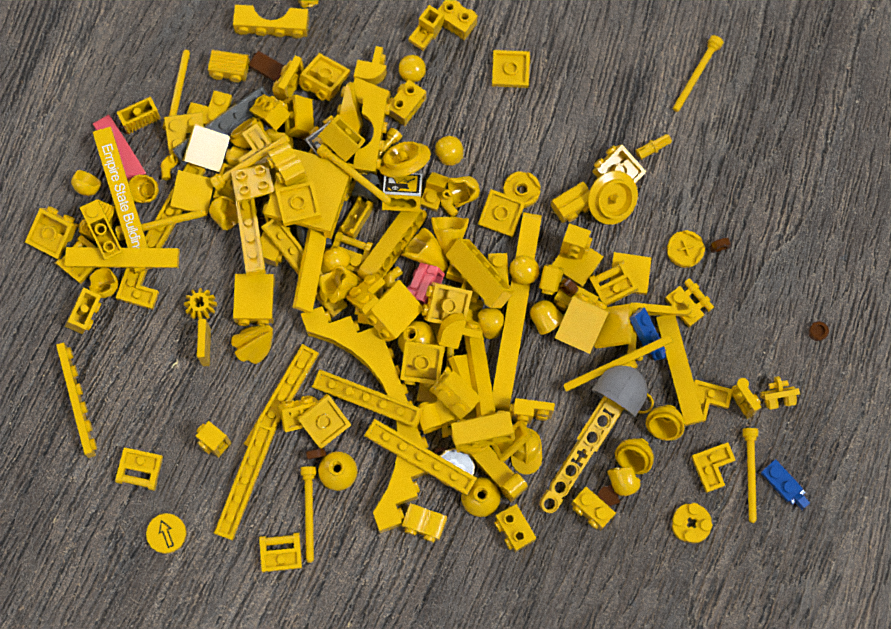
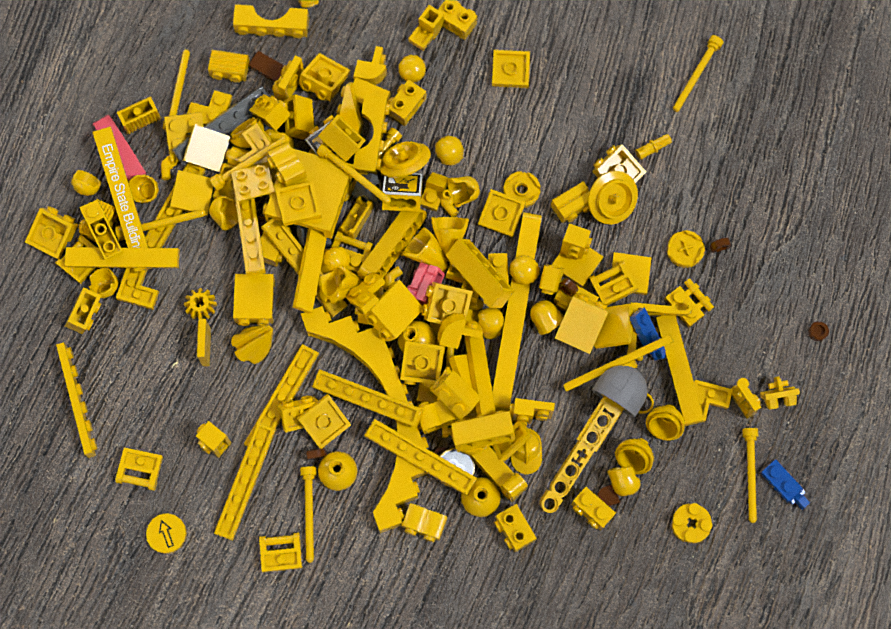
yellow plate [691,442,736,493] -> none

